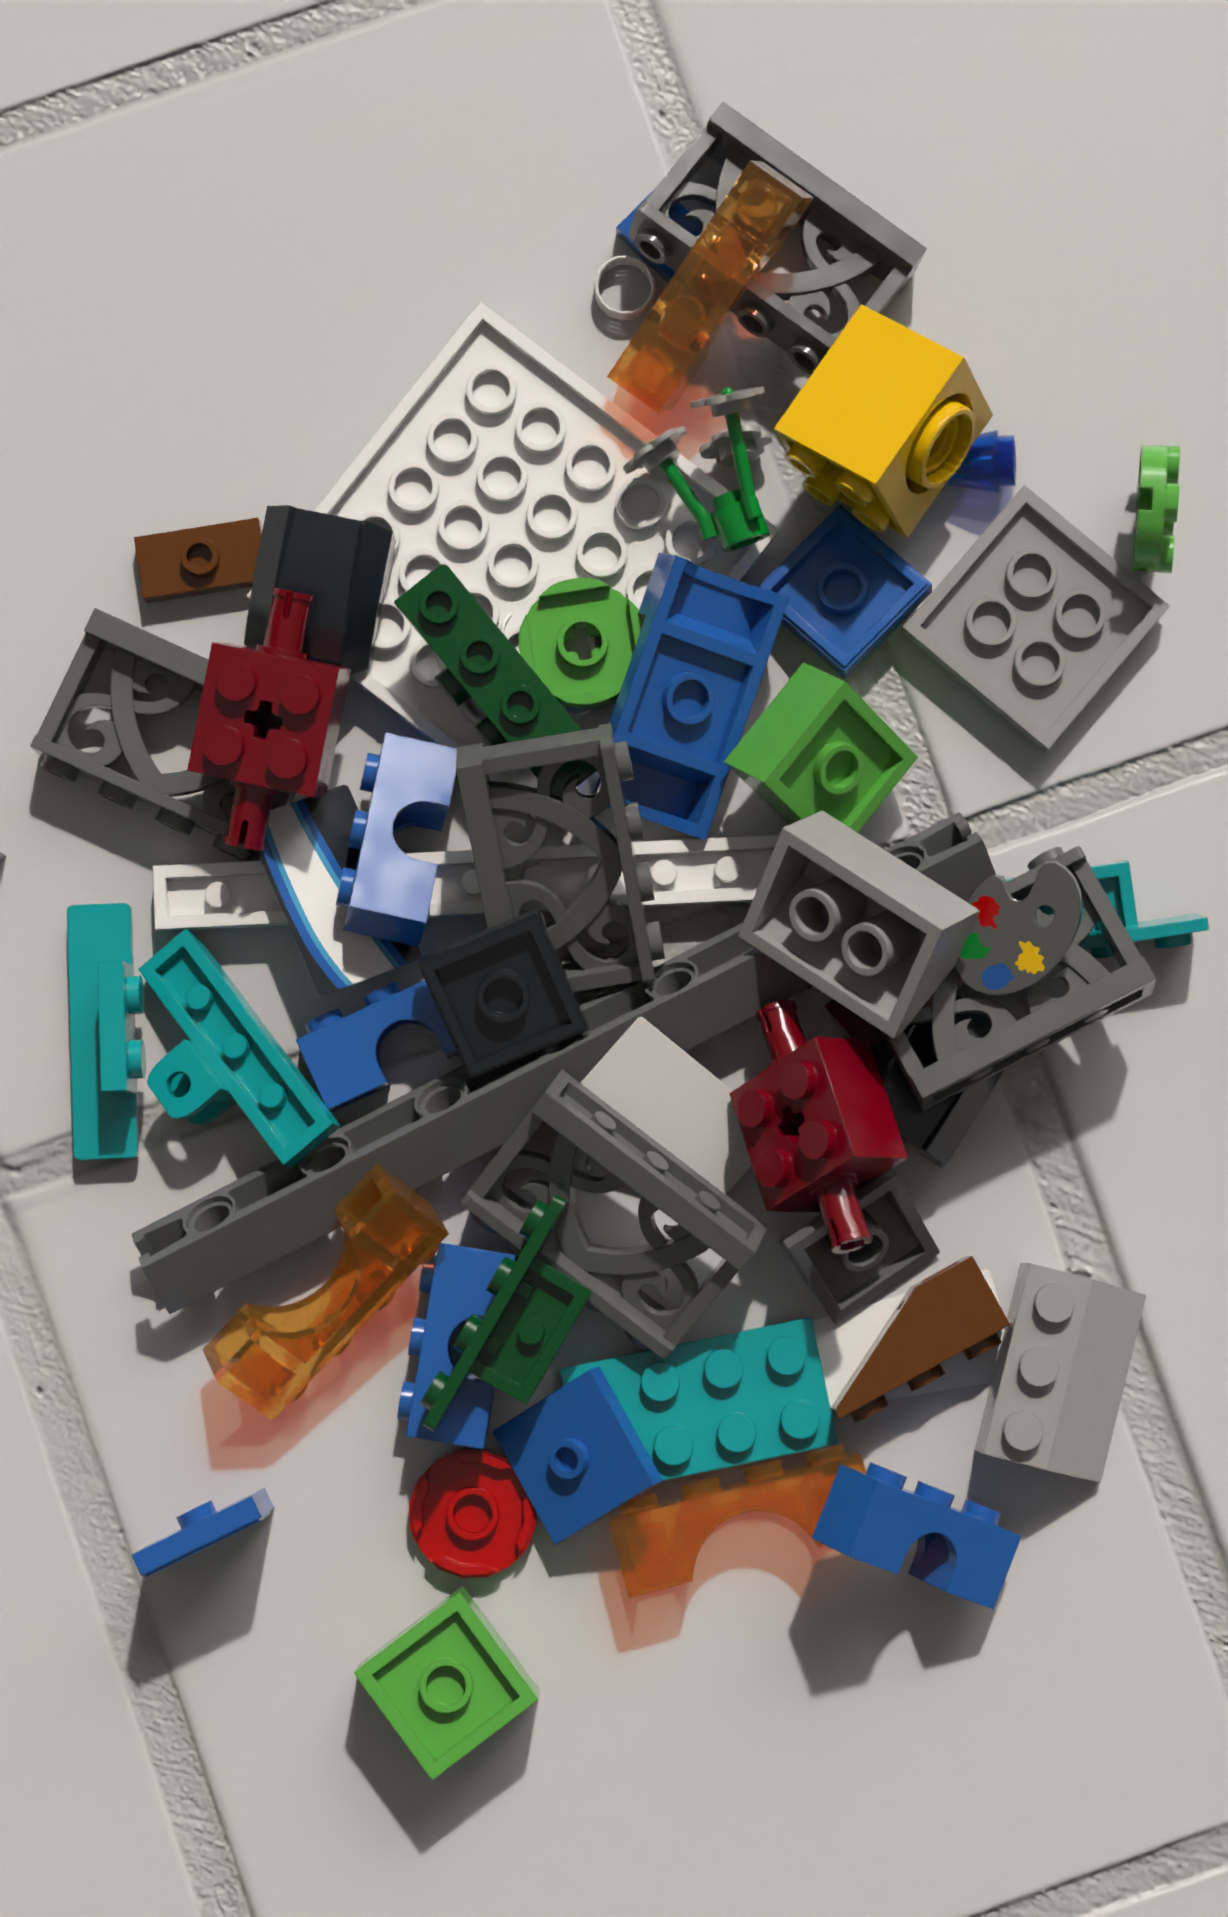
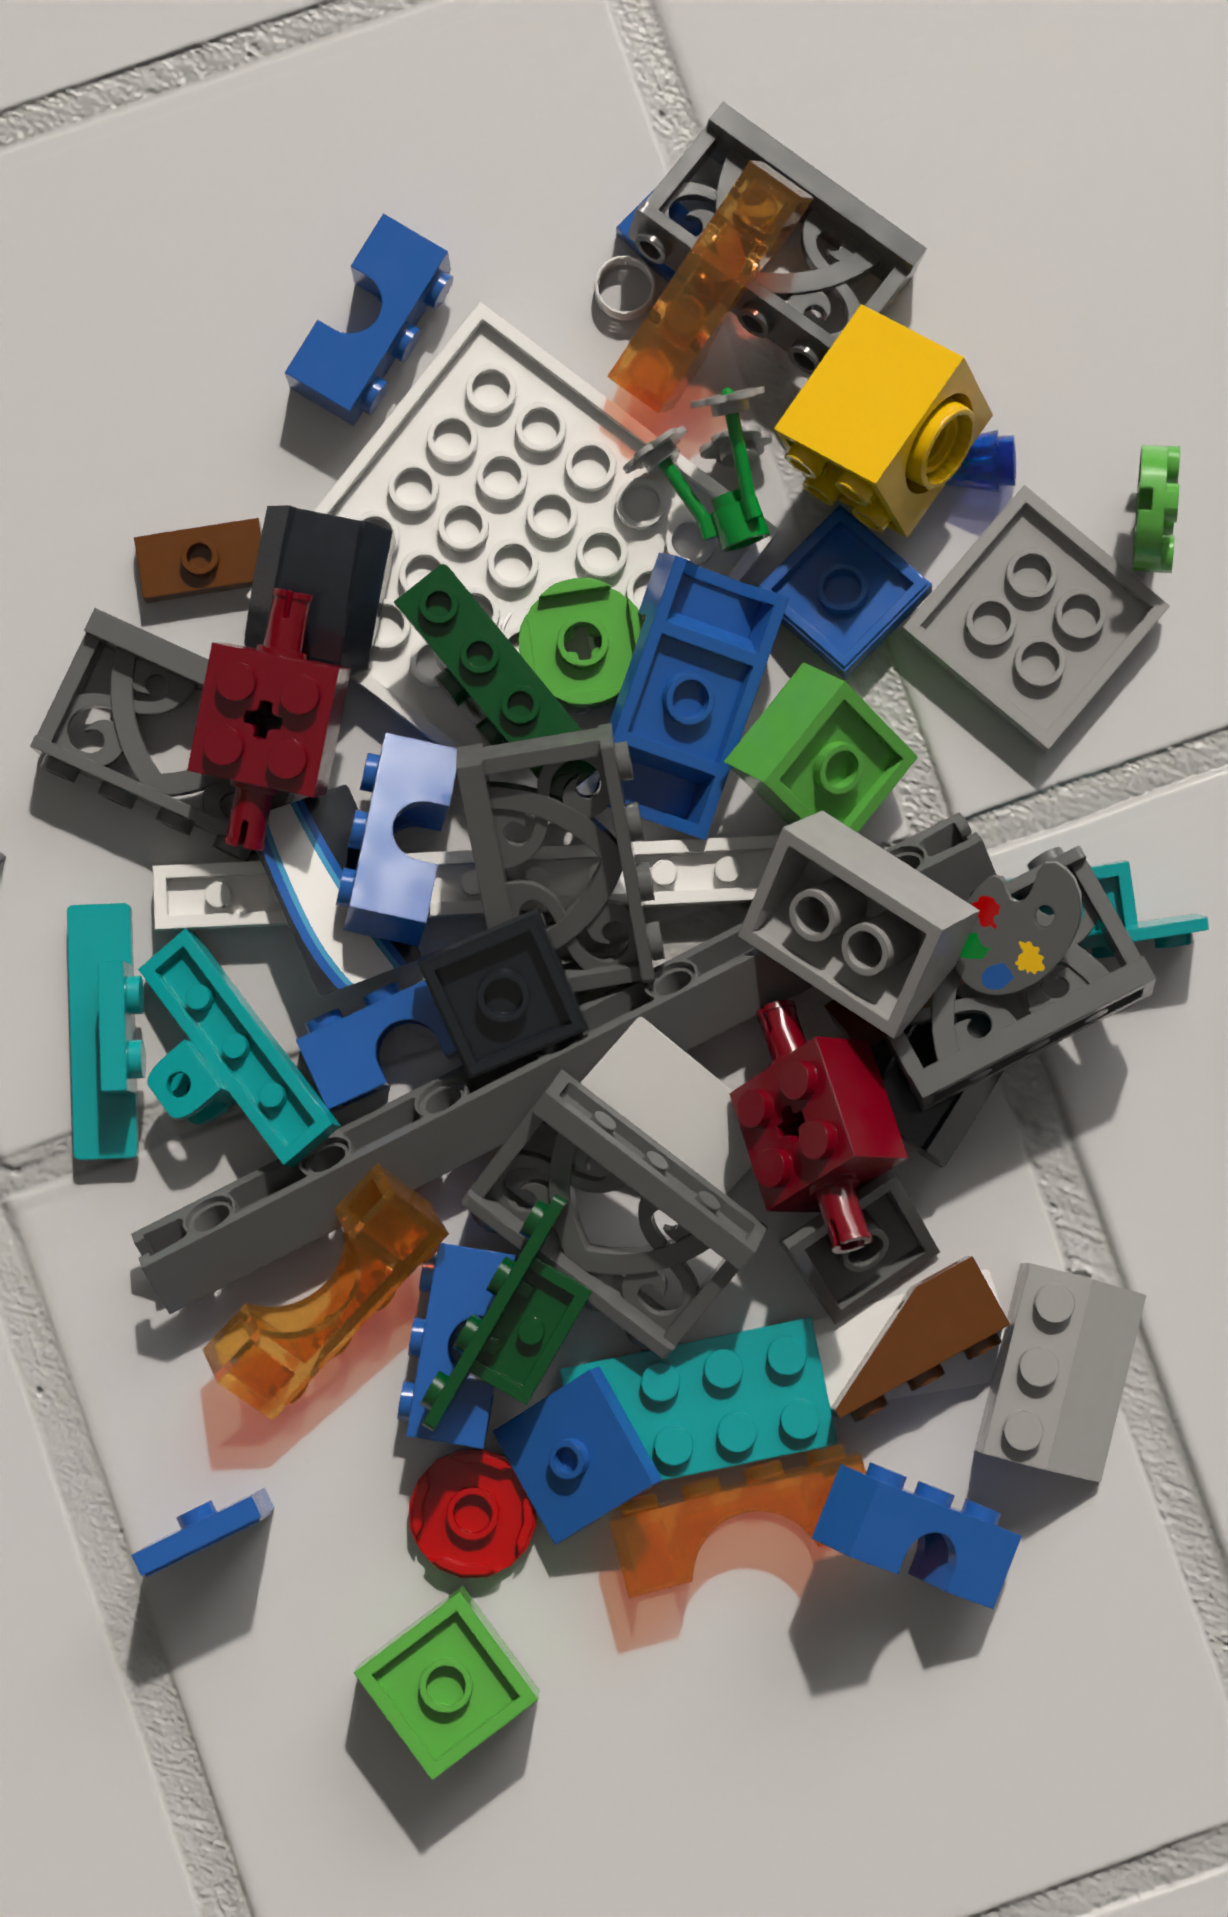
none -> blue arch [285,213,454,426]

